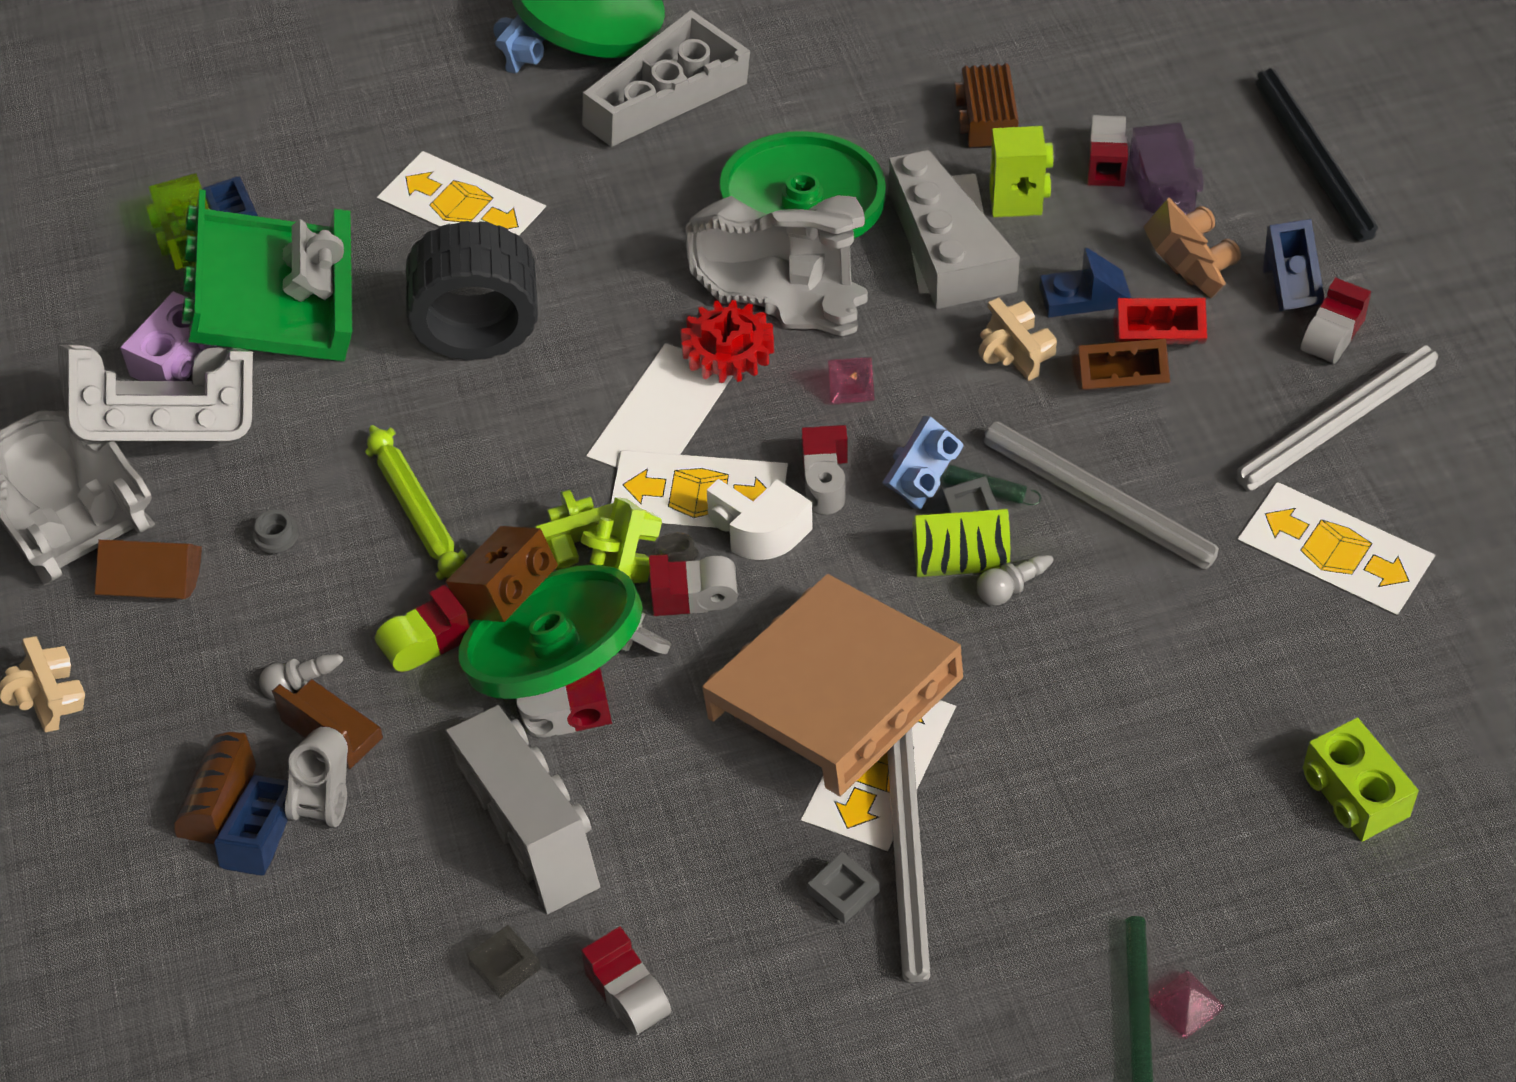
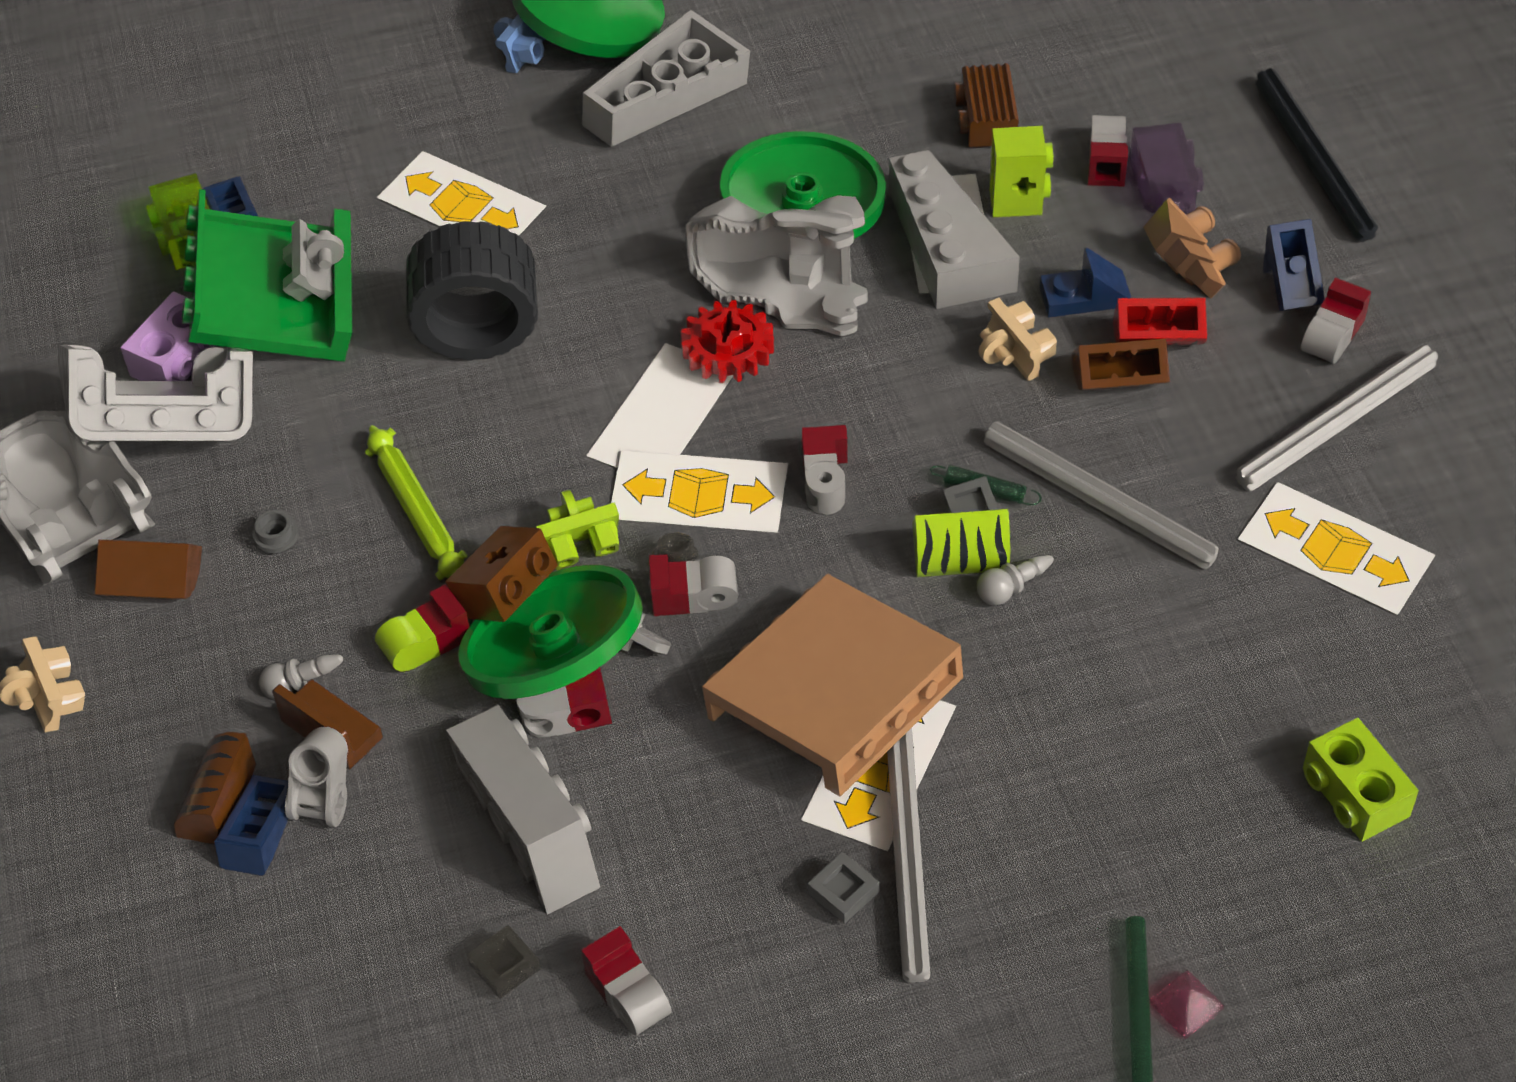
lime hips [581,497,662,583] -> none
white brick [707,479,812,560] -> none
clear pink slope [828,357,875,404] -> none
medium blue hips [882,416,964,509] -> none

